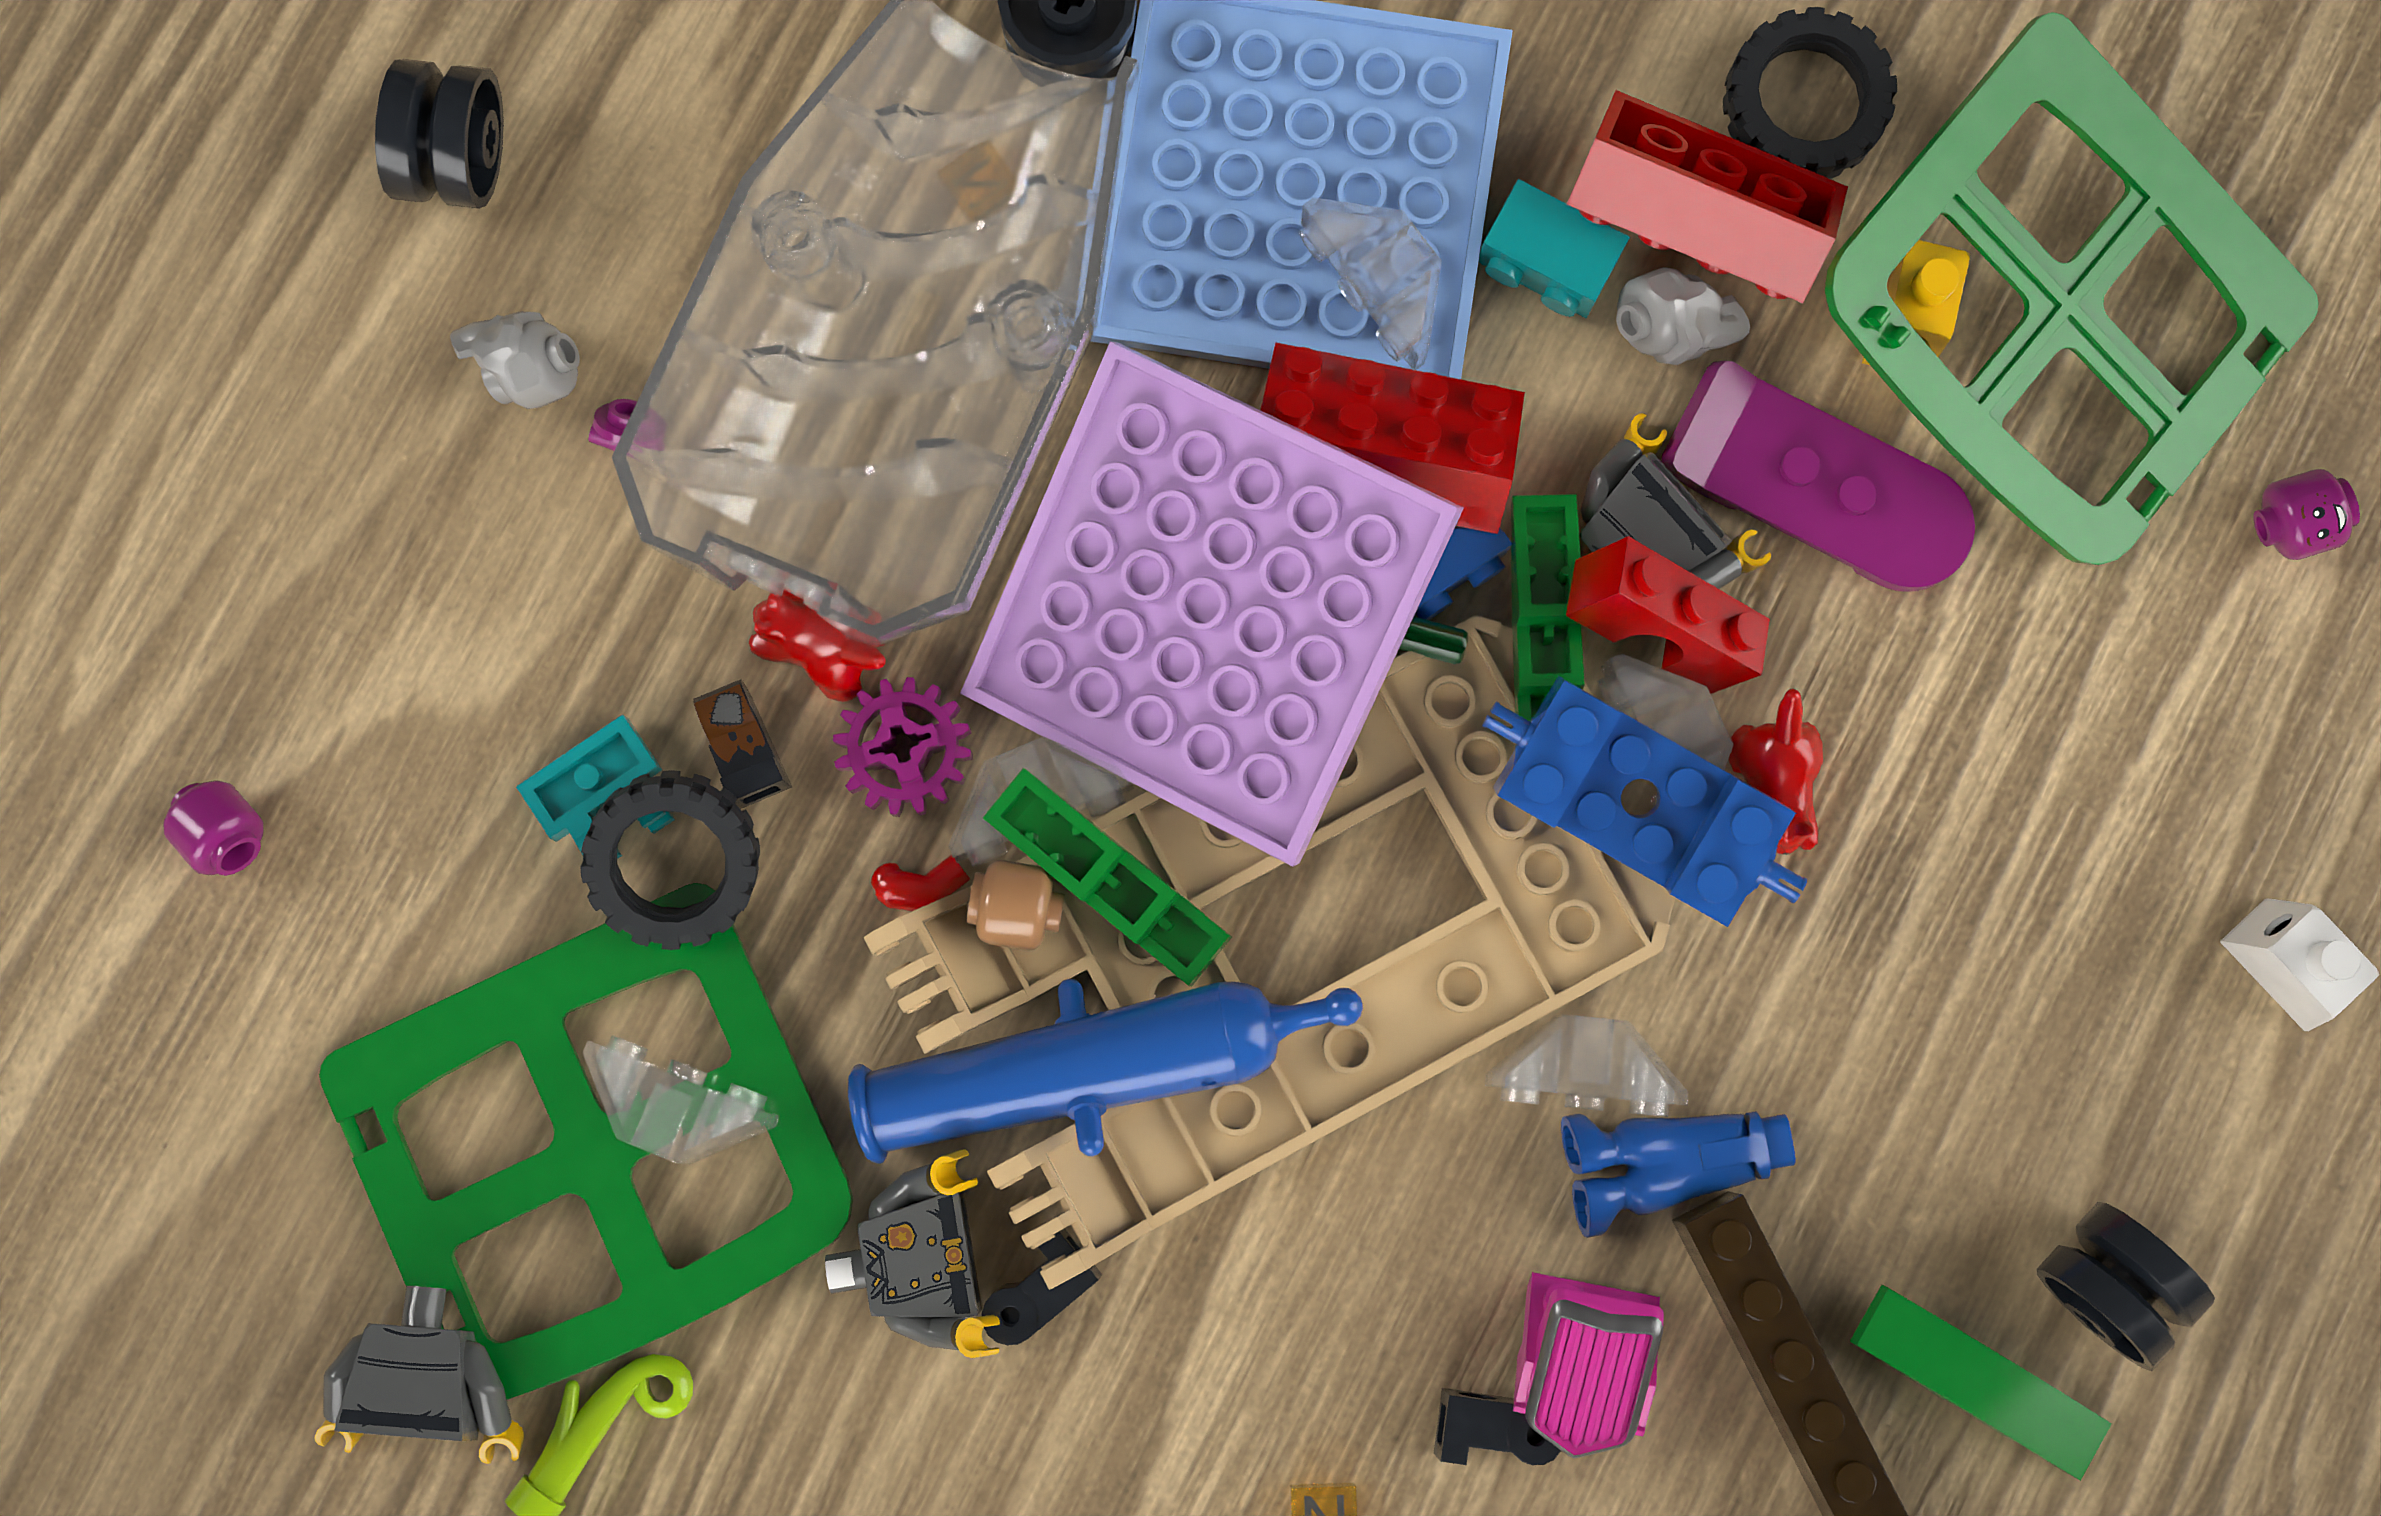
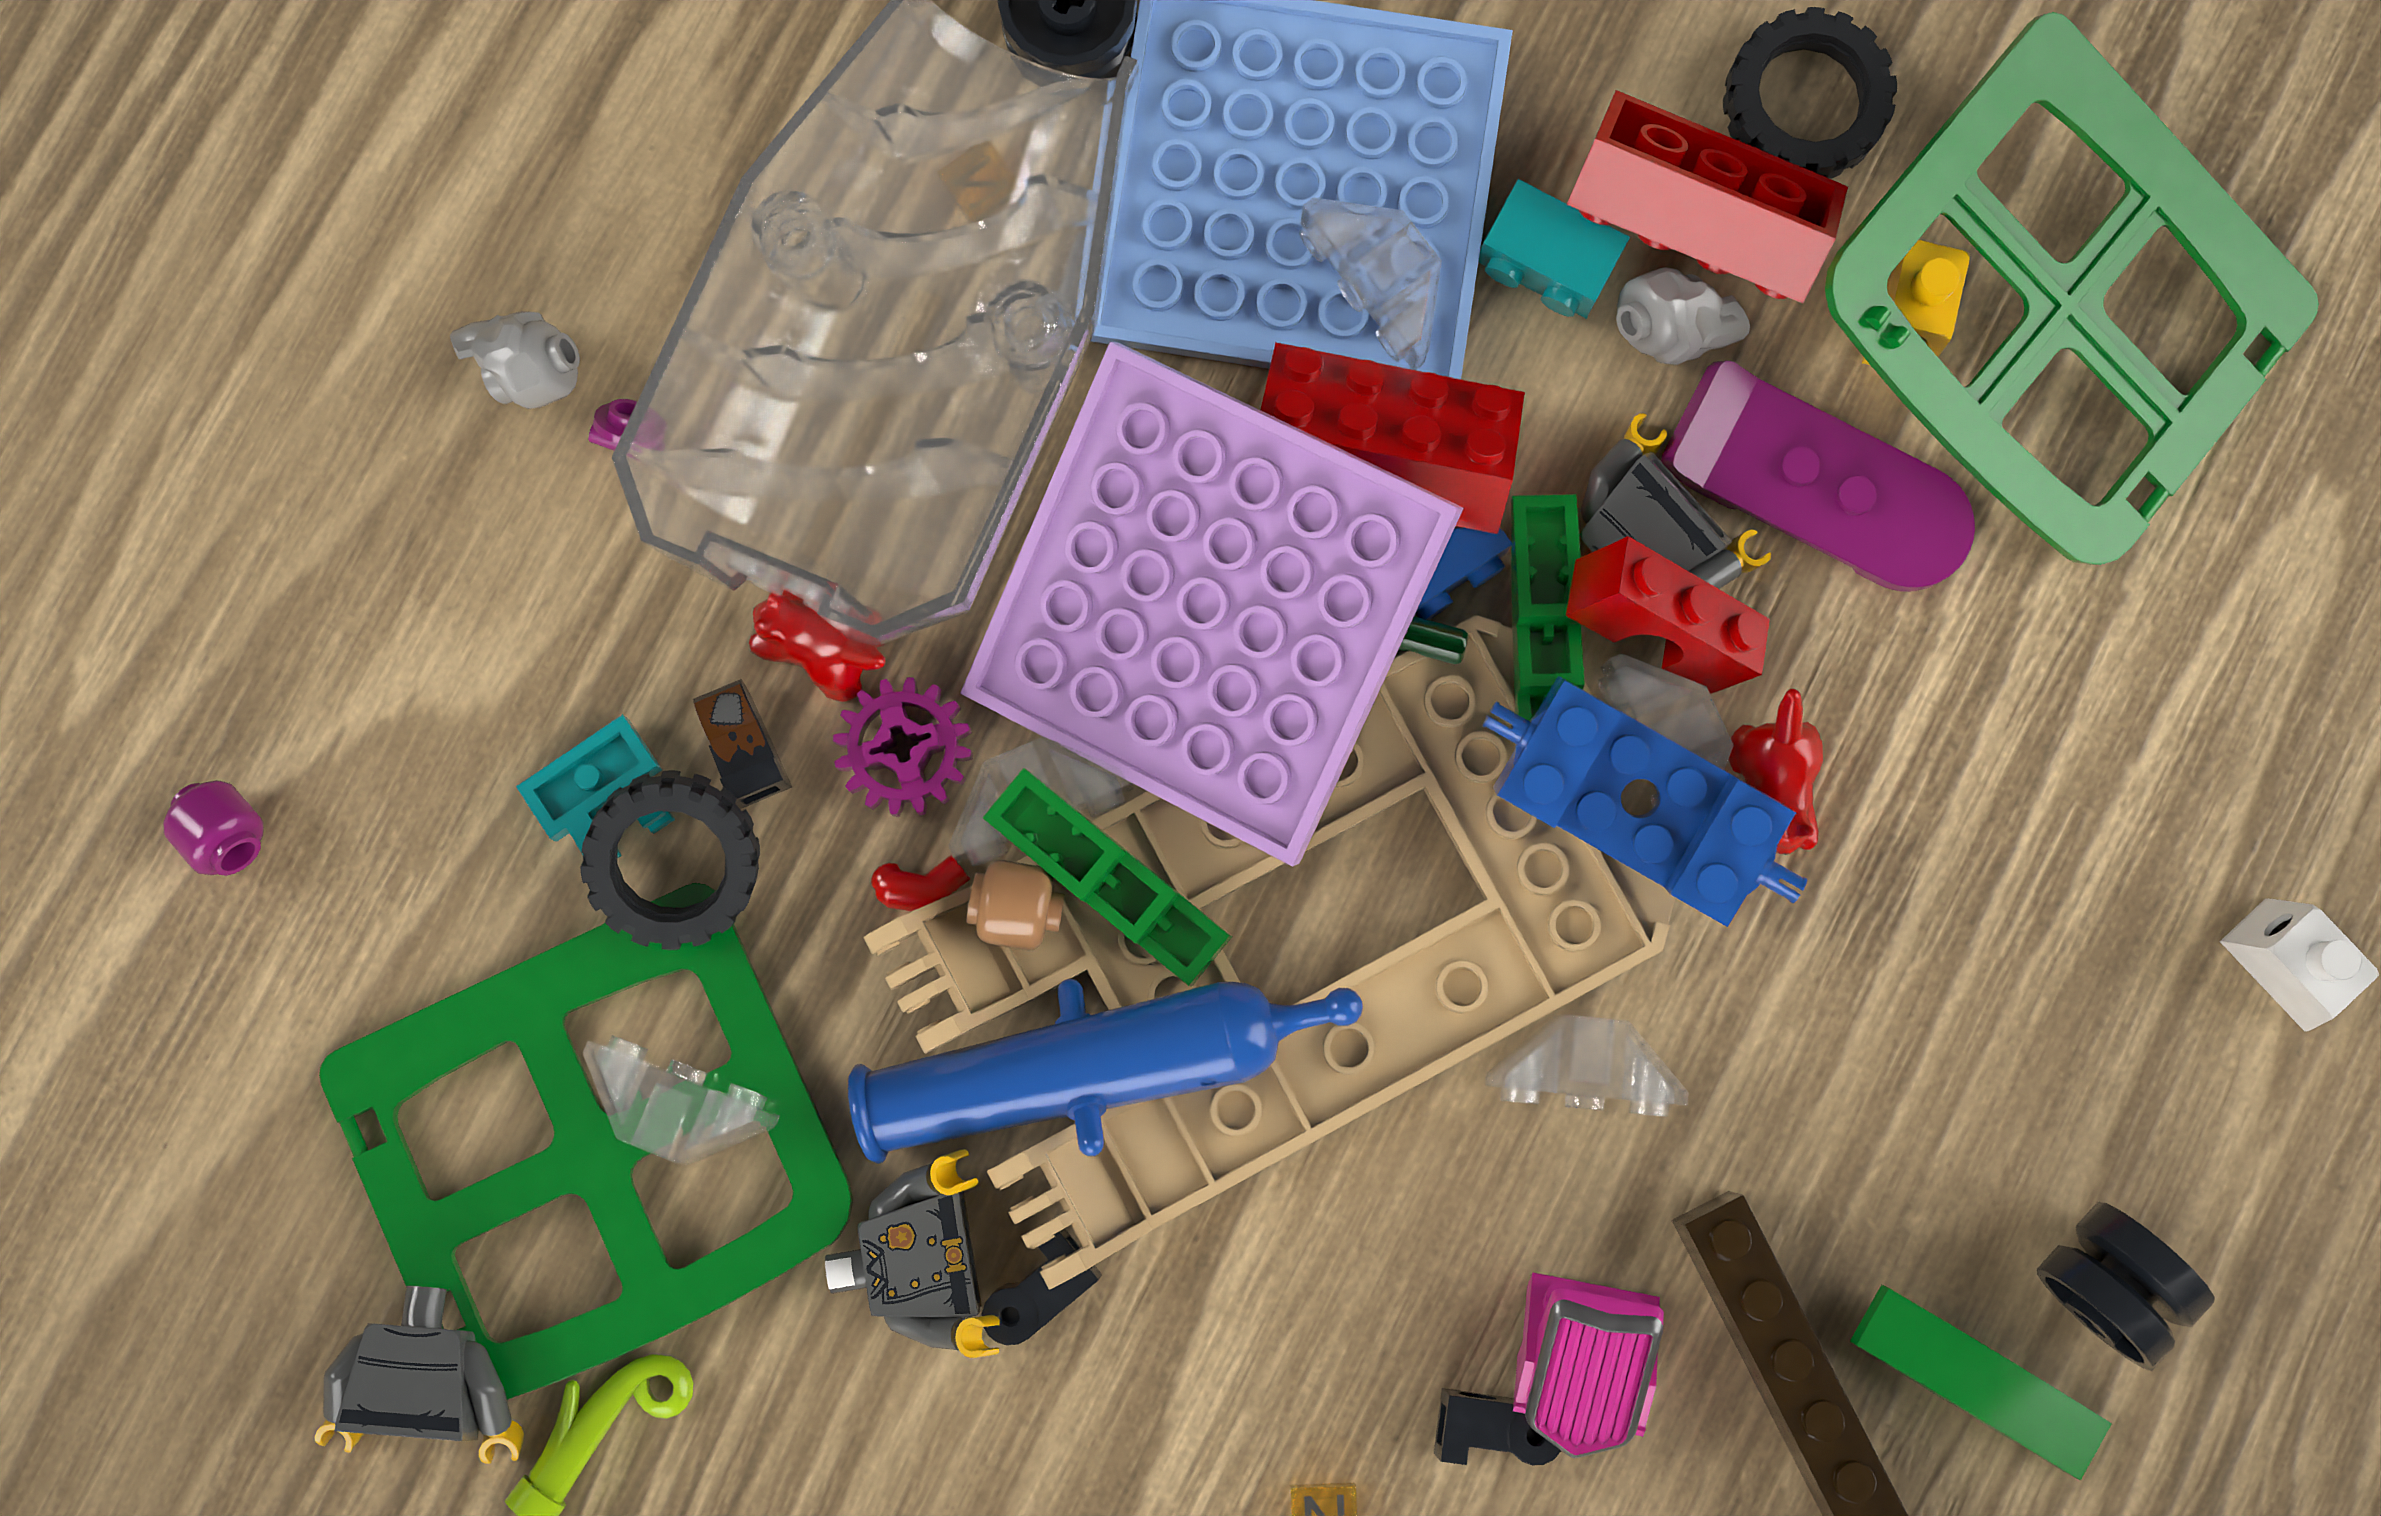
black wheel [375,59,504,209] -> none
blue piece [1561,1111,1796,1238] -> none
magenta head [2253,469,2360,560] -> none

